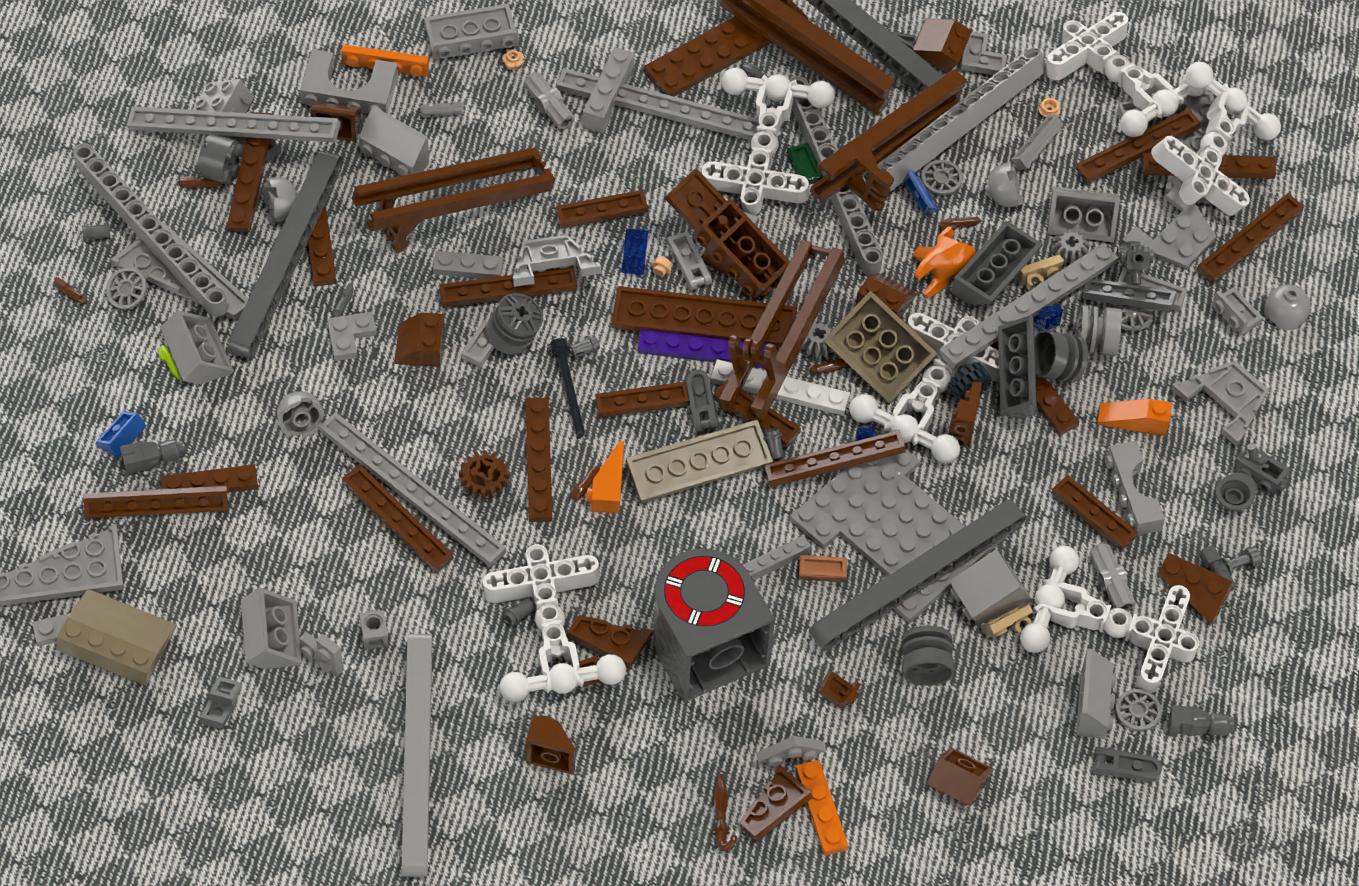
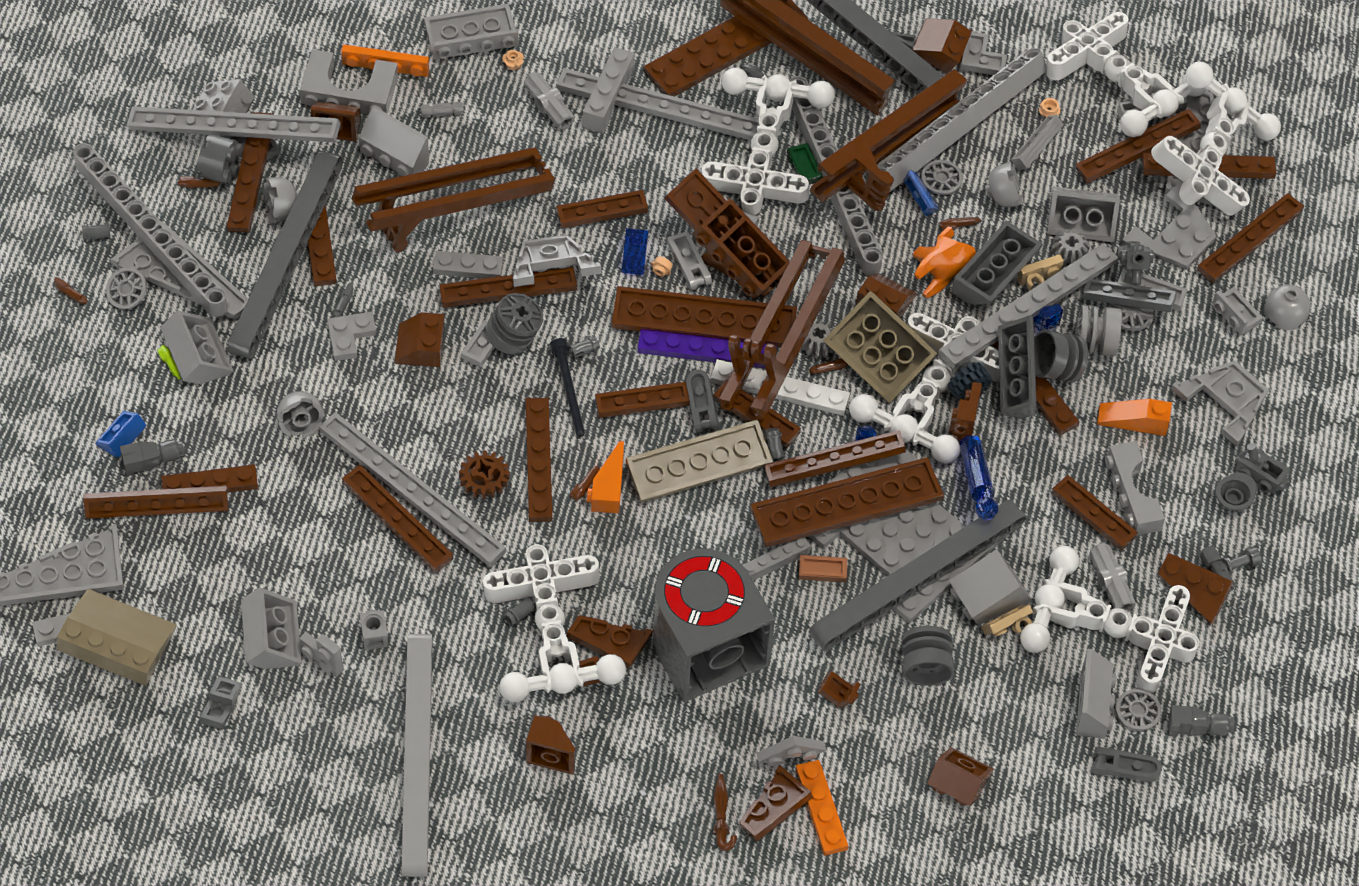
none -> reddish brown plate [750,457,944,548]
none -> clear blue piece [959,436,999,520]

